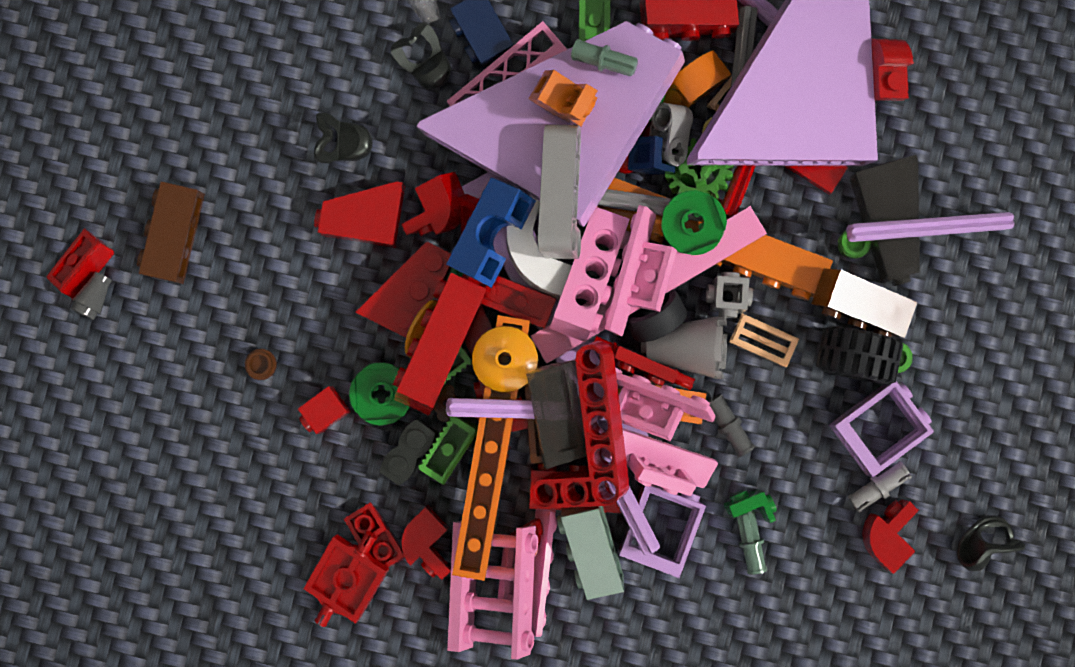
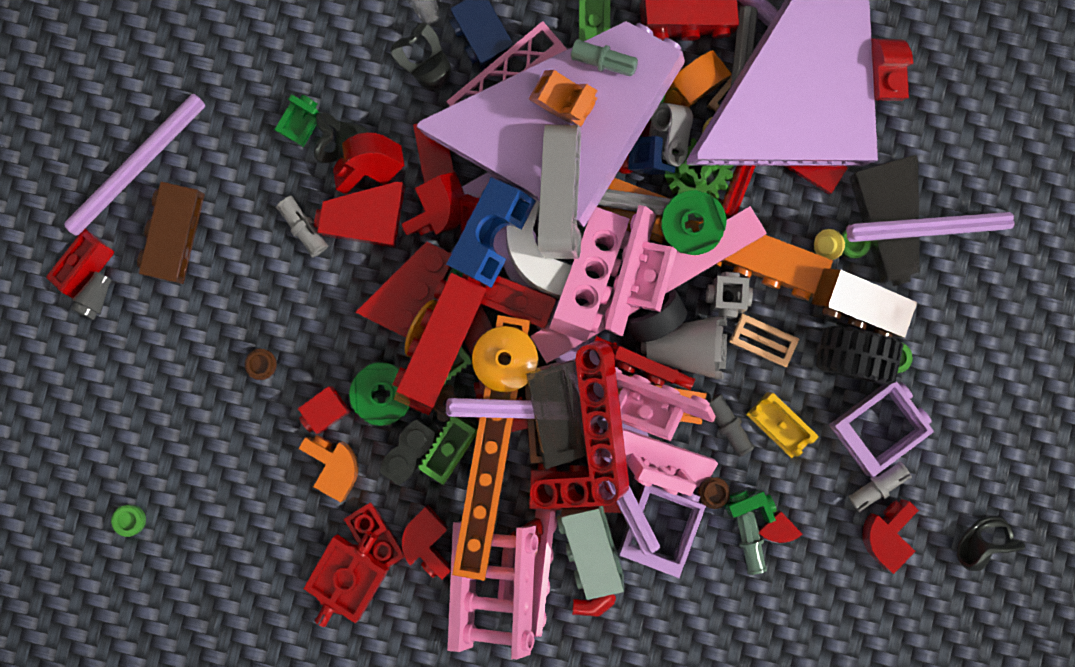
none -> lavender axle [64,94,205,236]
none -> bright green tile [111,504,146,537]
none -> green bracket [274,94,320,147]
none -> light grey pin [276,196,329,258]
none -> orange brick [298,435,359,503]
none -> red brick [333,133,405,194]
none -> red tile [413,124,454,183]
none -> red arm [572,594,616,617]
none -> reddish brown plate [698,477,730,509]
none -> yellow hinge [746,392,819,458]
none -> red tile [759,510,803,543]
none -> light yellow plate [814,229,845,260]

